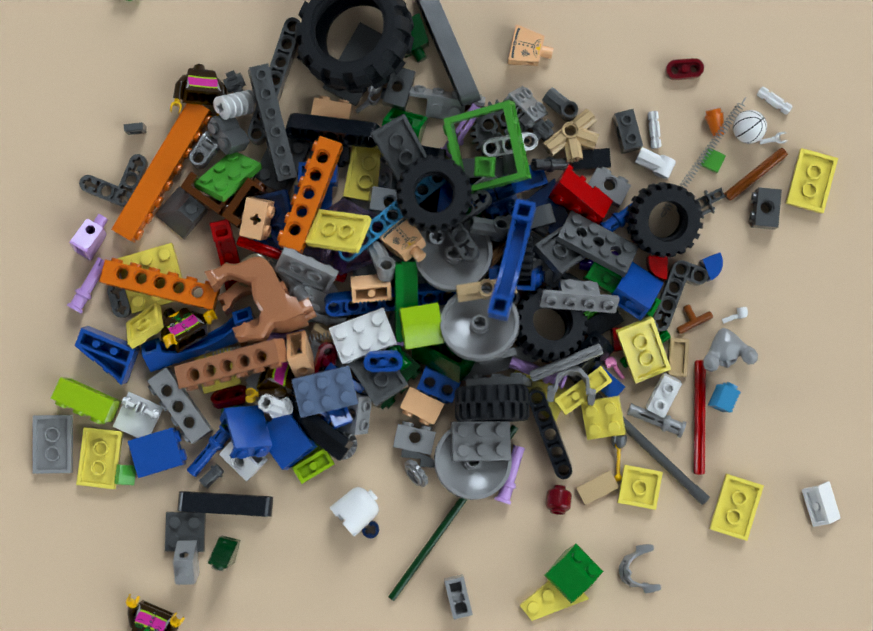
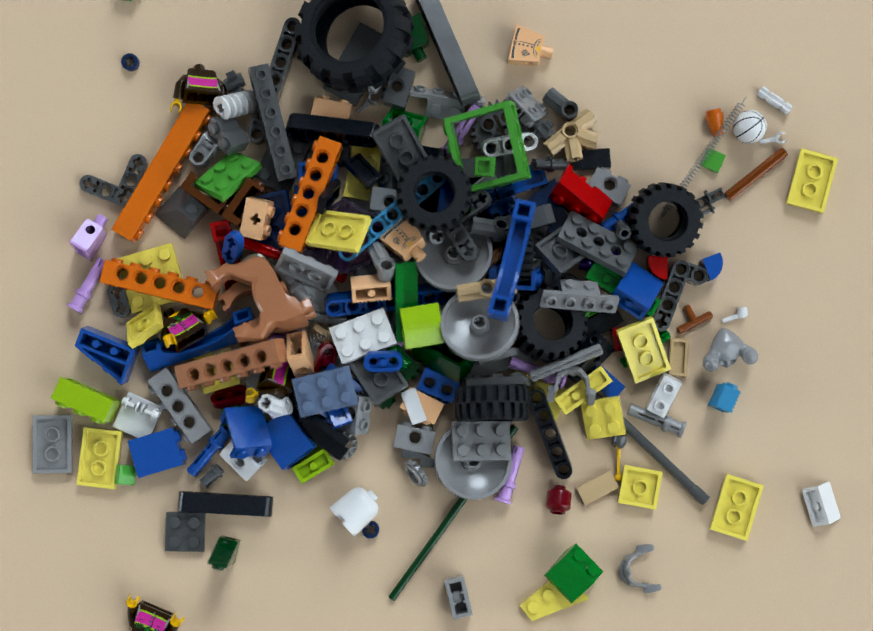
dark grey tile [124,122,147,135] -> none
light grey torso [173,540,200,585] -> none
bright pink hand [604,356,625,380] -> none
dark grey brick [612,109,643,154] -> none
white piece [635,147,676,179] -> none
white axle [647,111,661,149] -> none
dark red plate [665,58,704,80] -> none
red axle [694,360,706,475] -> none
dark grey brick [749,187,782,230] -> none
none -> dark blue bush [121,53,140,71]
none -> blue beam [222,230,244,264]
none -> black tile [316,178,341,215]
none -> black tile [344,153,382,189]
none -> white sticker [401,388,427,425]
none -> dark grey pin [614,220,632,240]

